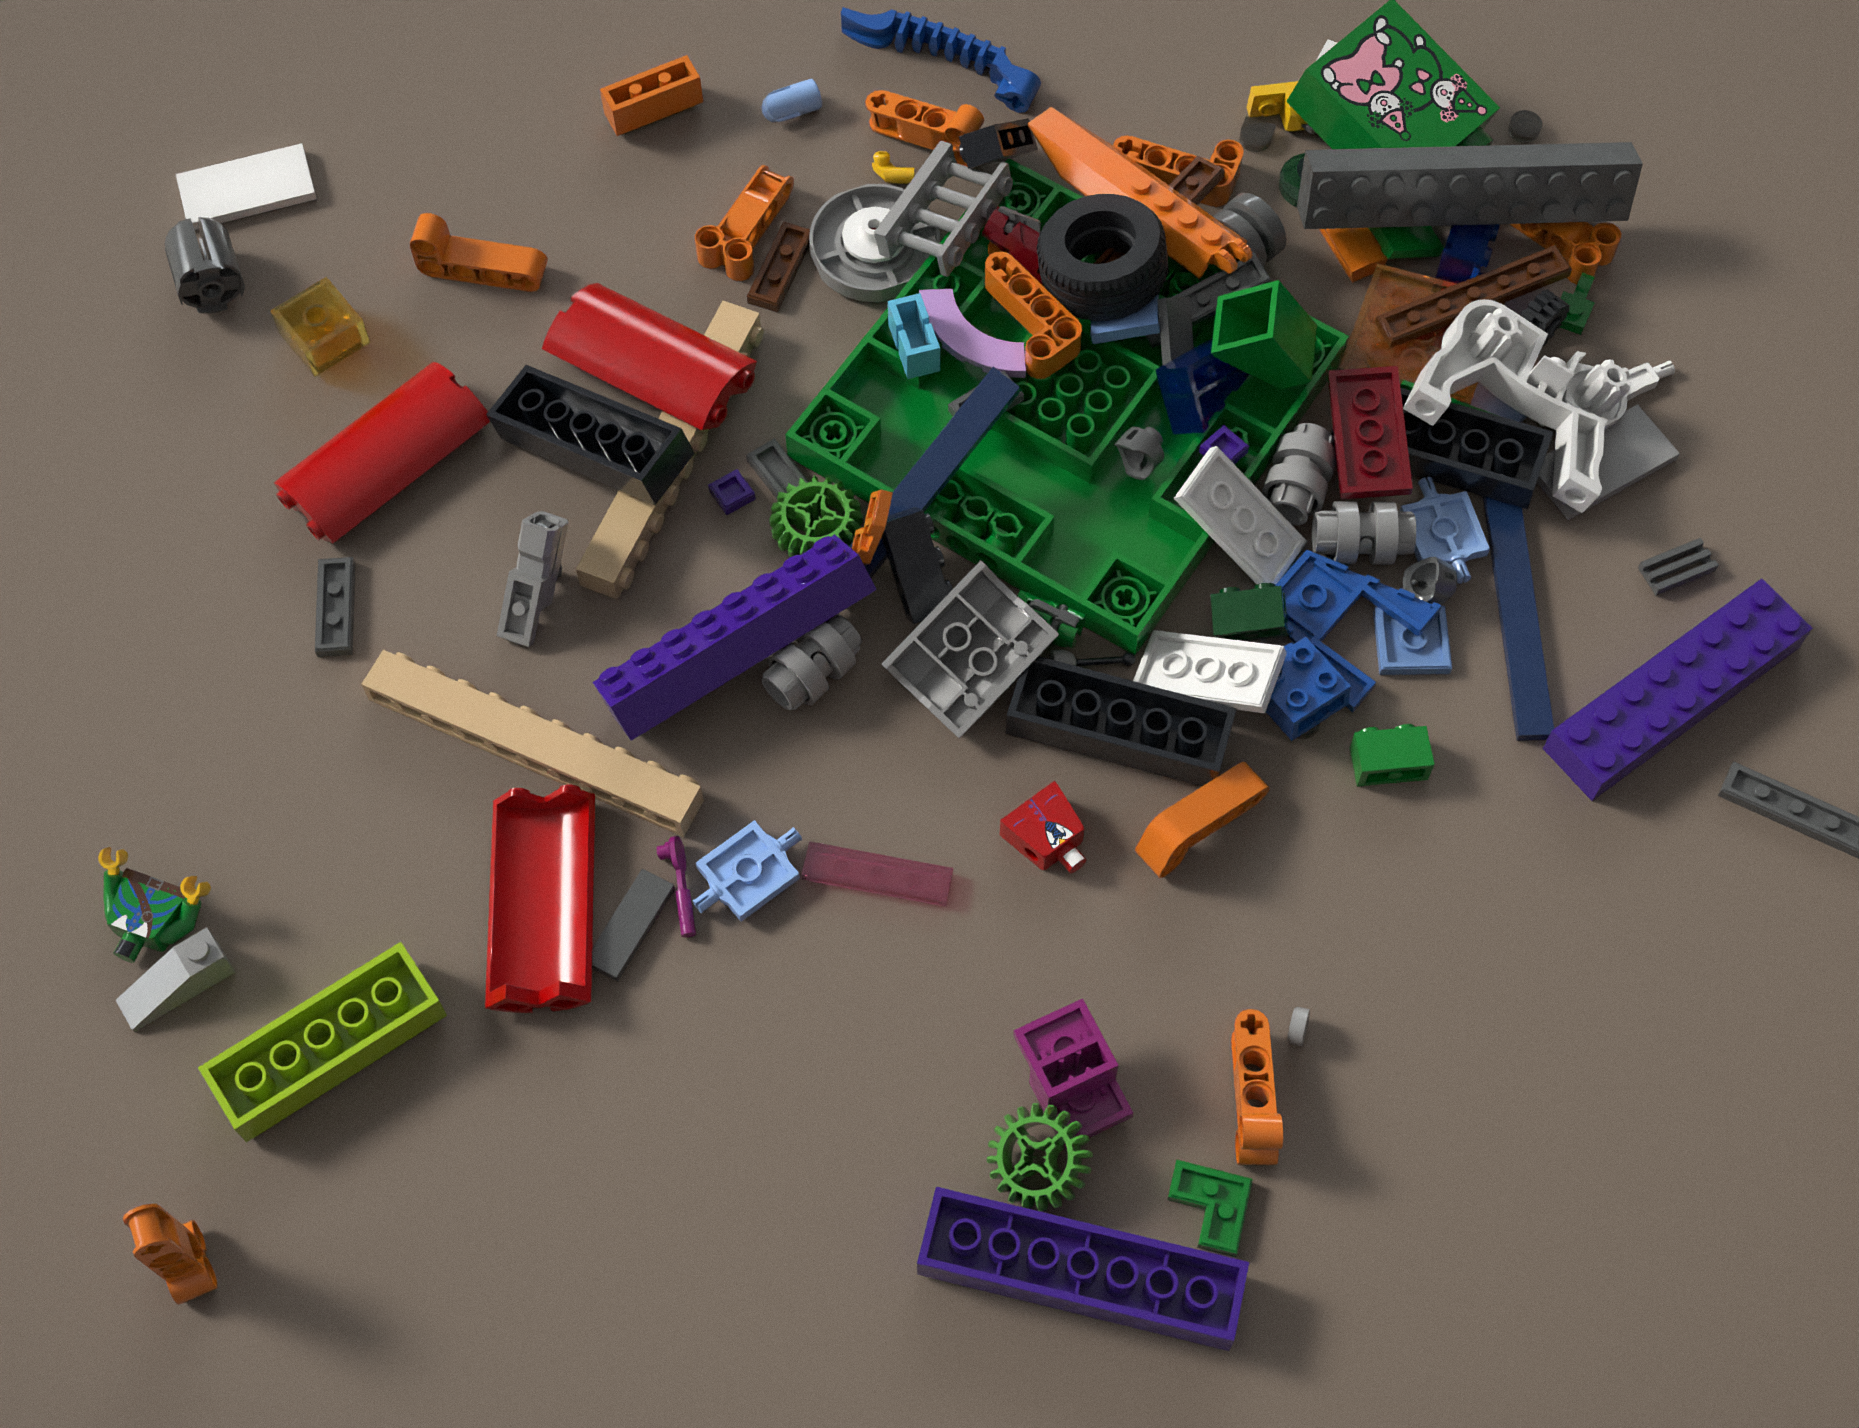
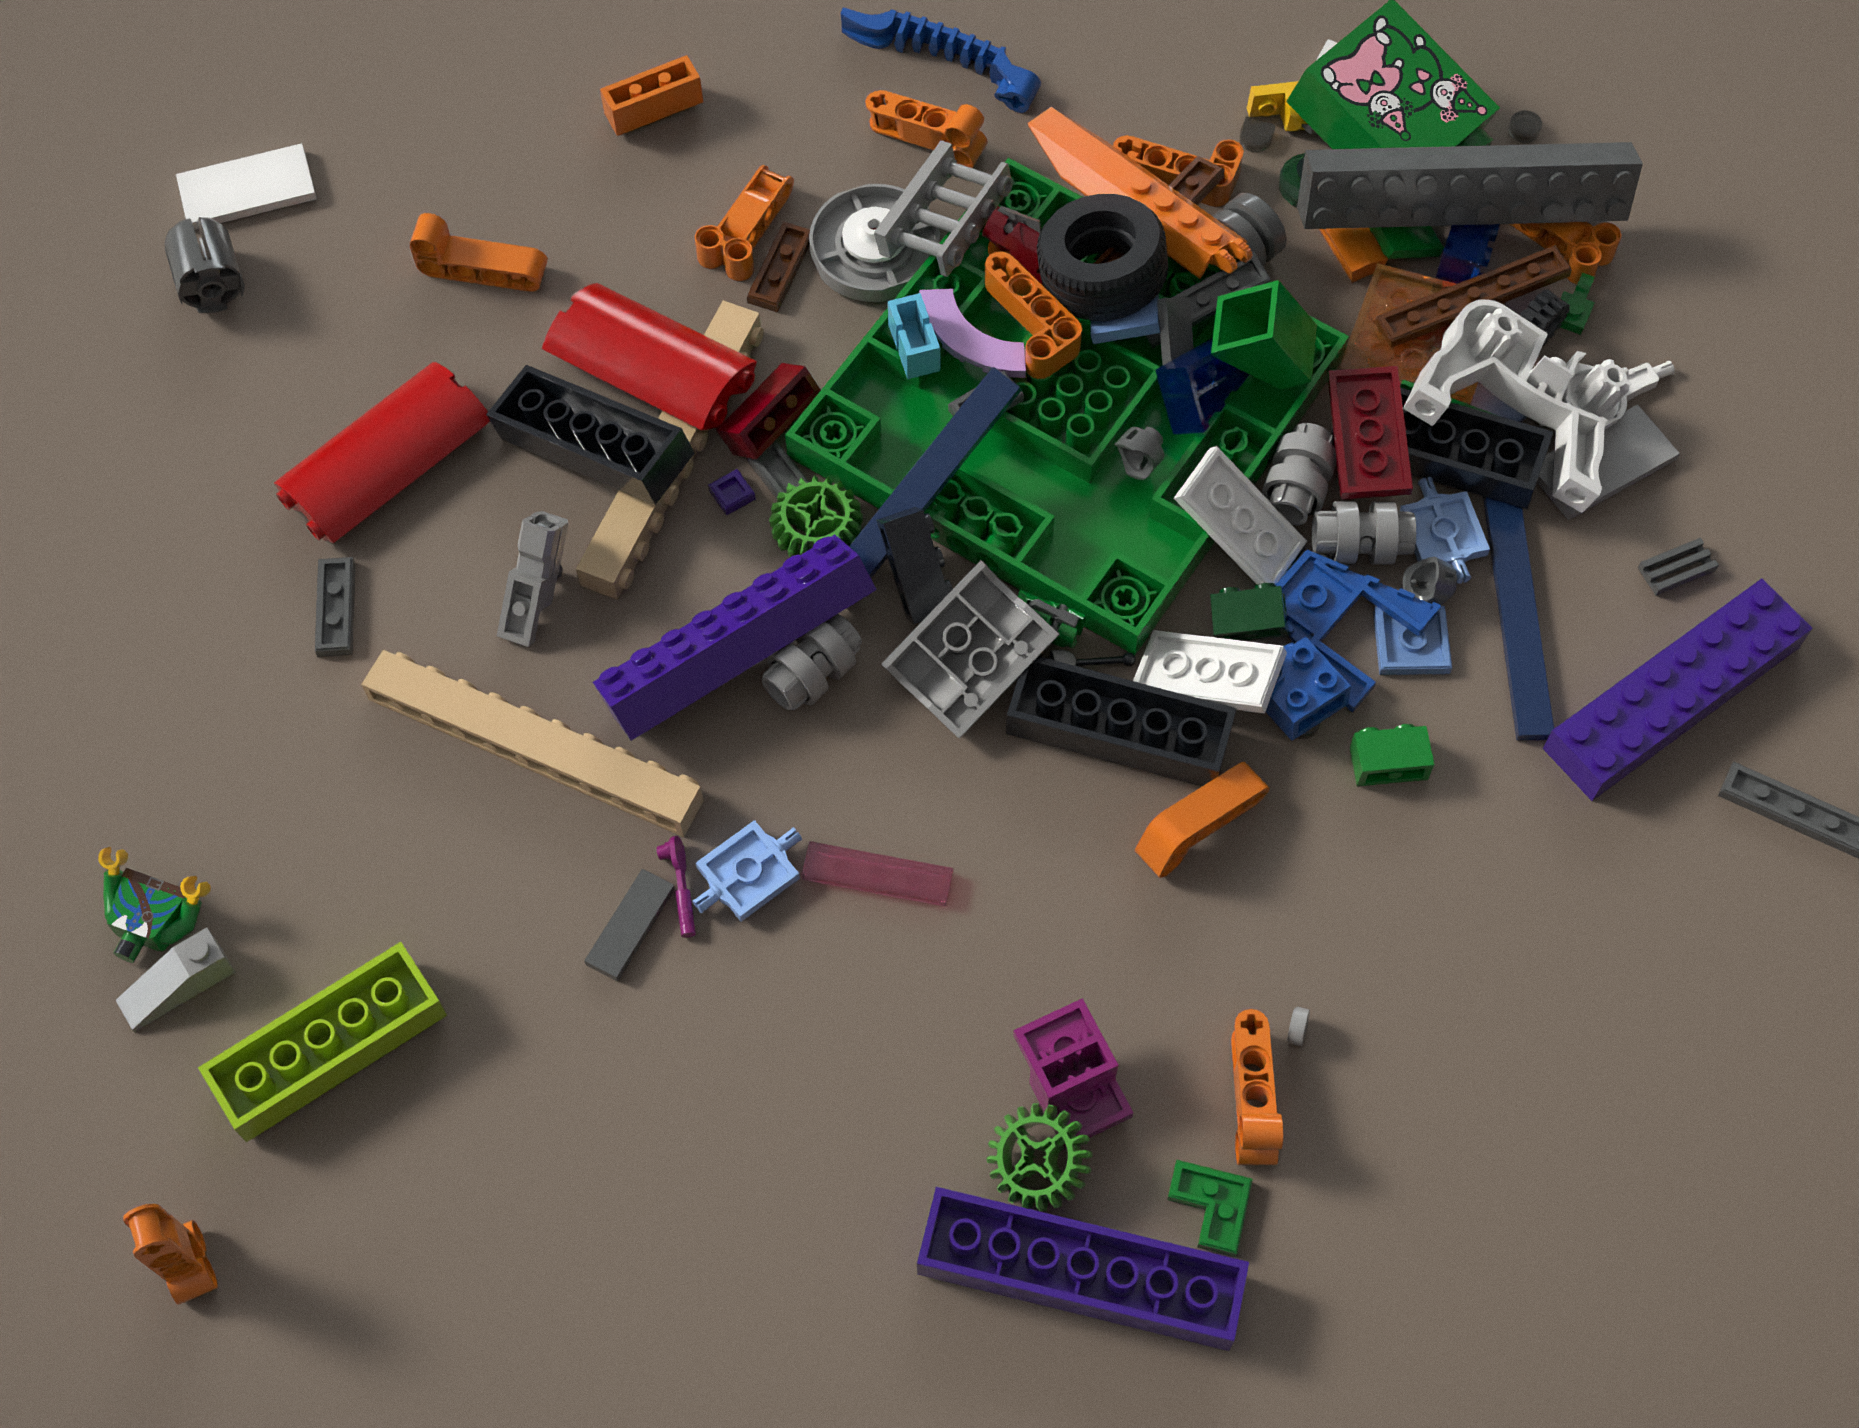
clear yellow brick [270,276,371,377] -> none
red cylinder [485,784,595,1013] -> none
light blue arm [762,79,822,122] -> none
orange tile [852,490,893,565] -> none
yellow arm [872,151,914,184] -> none
black brick [959,118,1038,169] -> none
red torso [999,780,1087,874] -> none
dark purple tile [1199,425,1249,464] -> none
none -> dark red brick [716,363,821,459]

